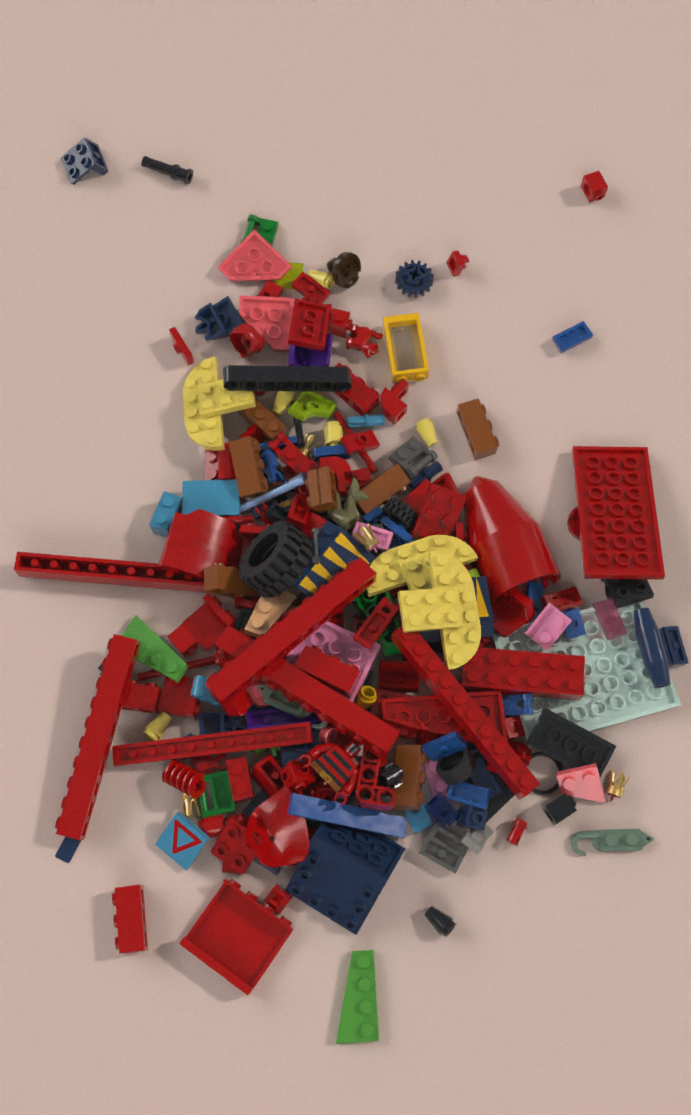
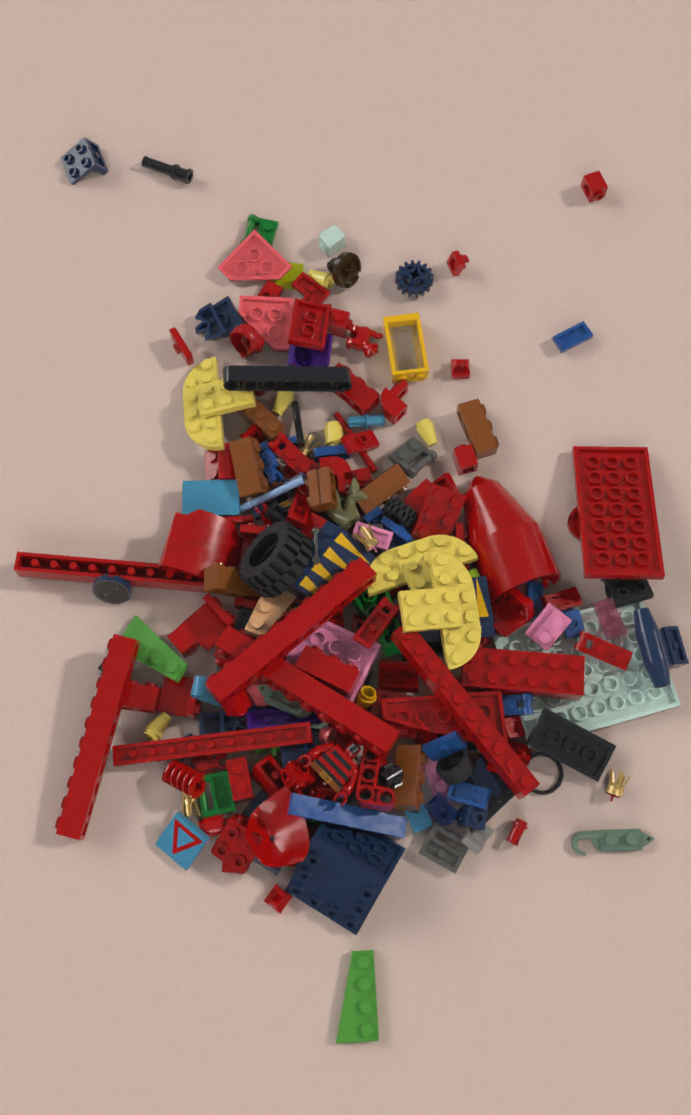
dark blue sticker [55,837,81,863] -> none
red brick [112,884,148,954] -> none
red bar [137,656,216,681] -> none
dark azure brick [149,491,182,537] -> none
red panel [179,878,294,996] -> none
lime tile [288,392,337,422] -> none
dark blue axle [409,461,443,490] -> none
black cone [424,906,456,937] -> none
black brick [542,793,577,826] -> none
coral wing [556,763,606,803] -> none
none -> black tile [92,574,132,604]
none -> light aqua brick [318,224,346,257]
none -> red tile [451,359,470,379]
none -> red brick [452,444,478,476]
none -> red plate [574,630,633,671]

